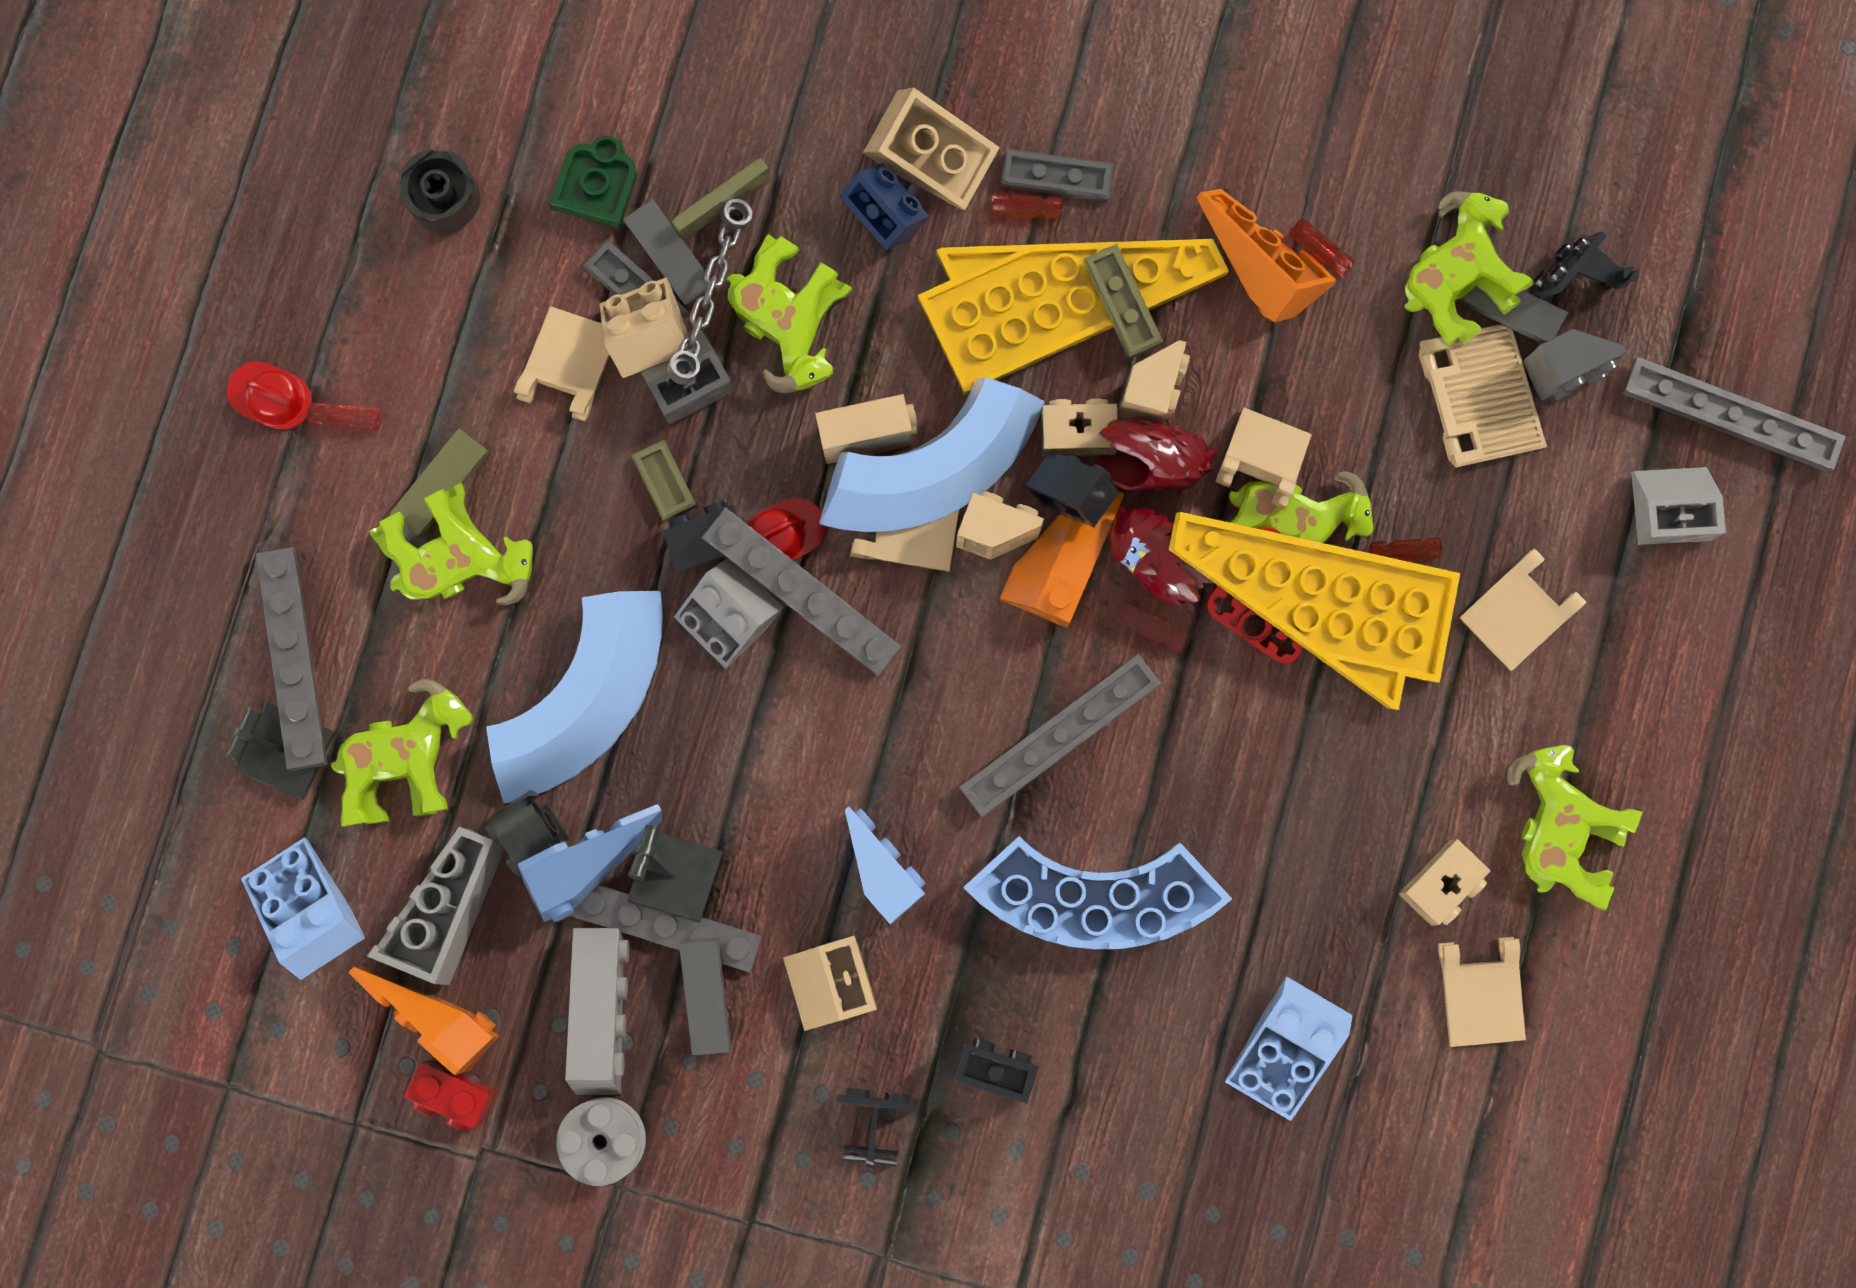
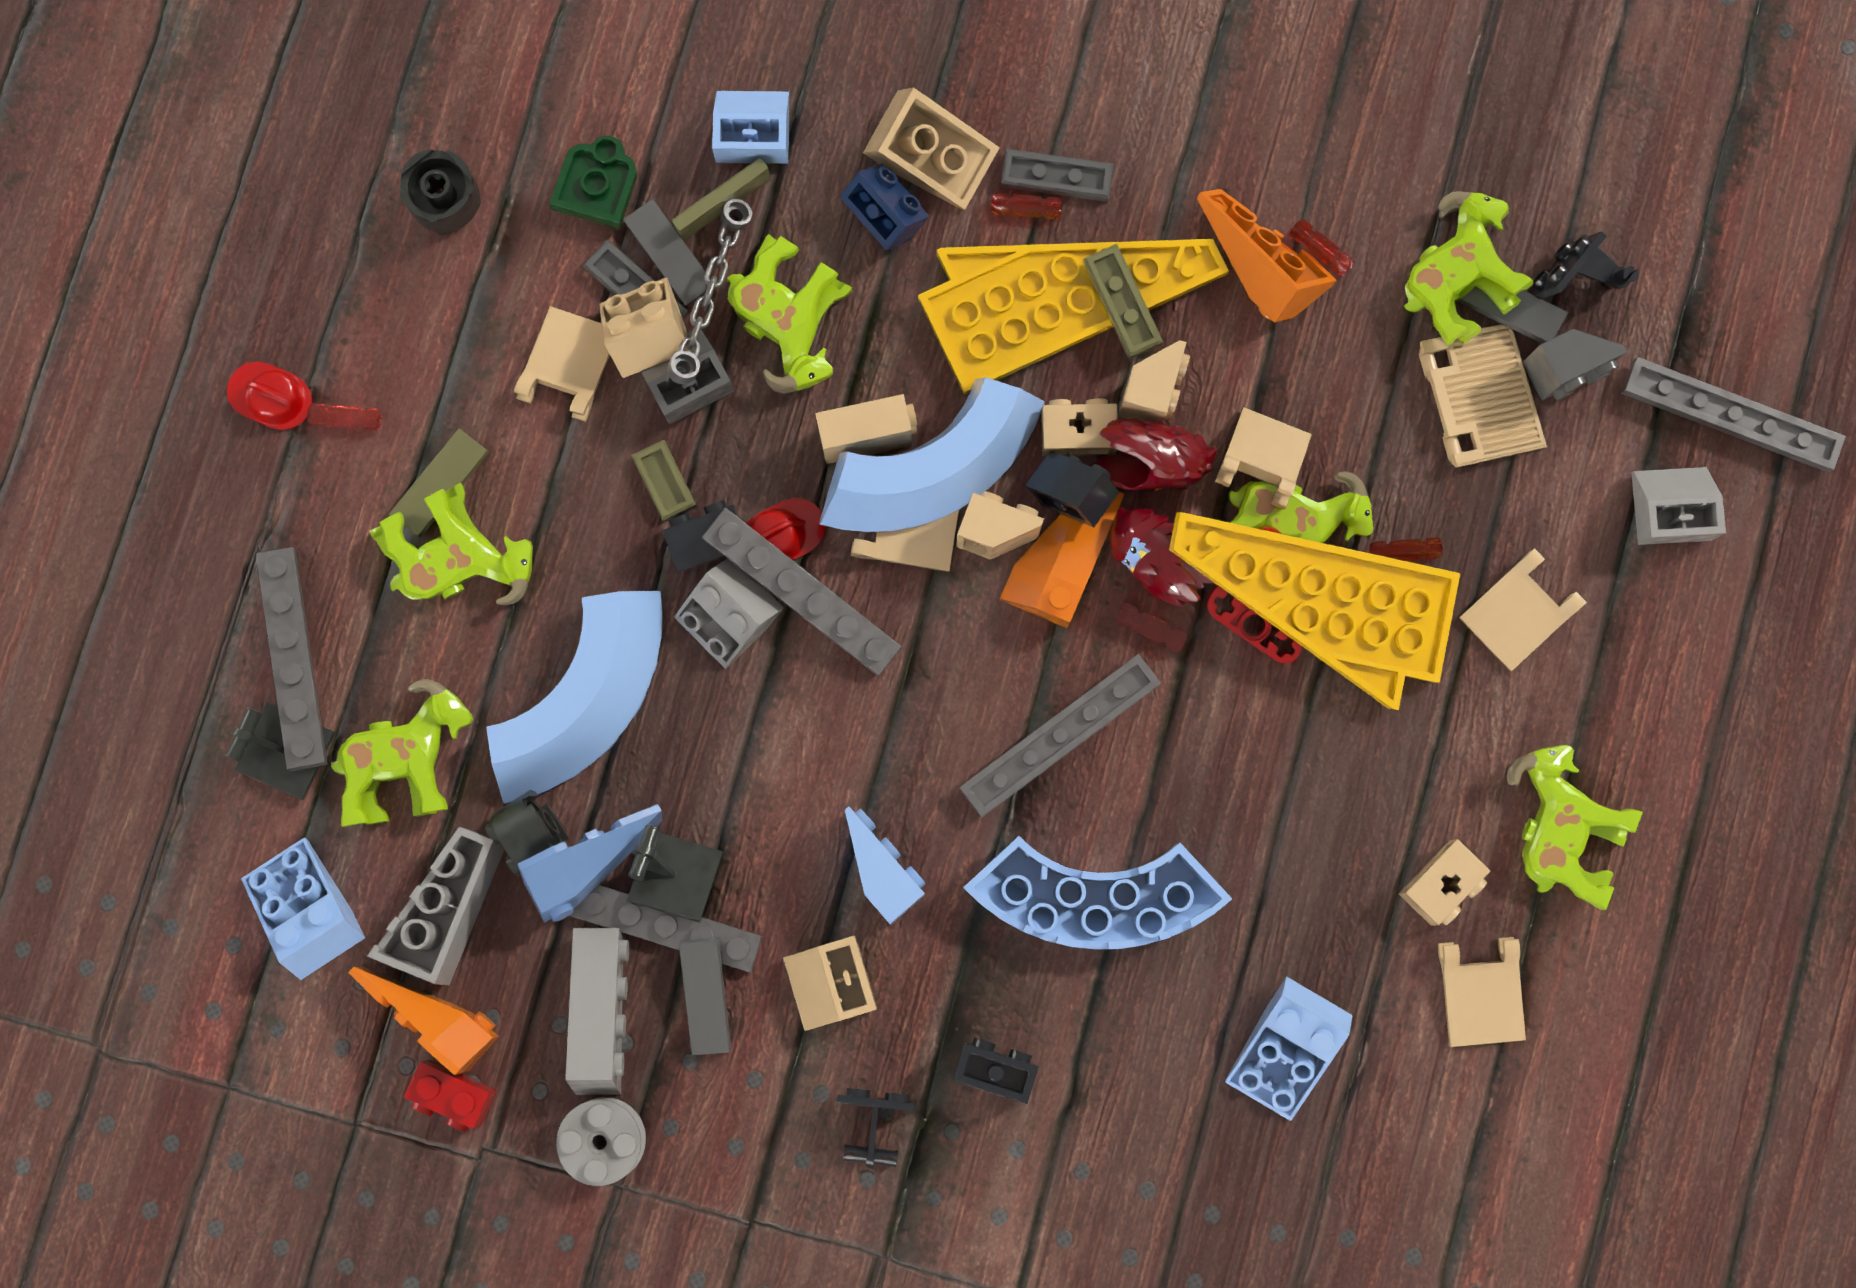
none -> light blue slope [712,91,789,164]

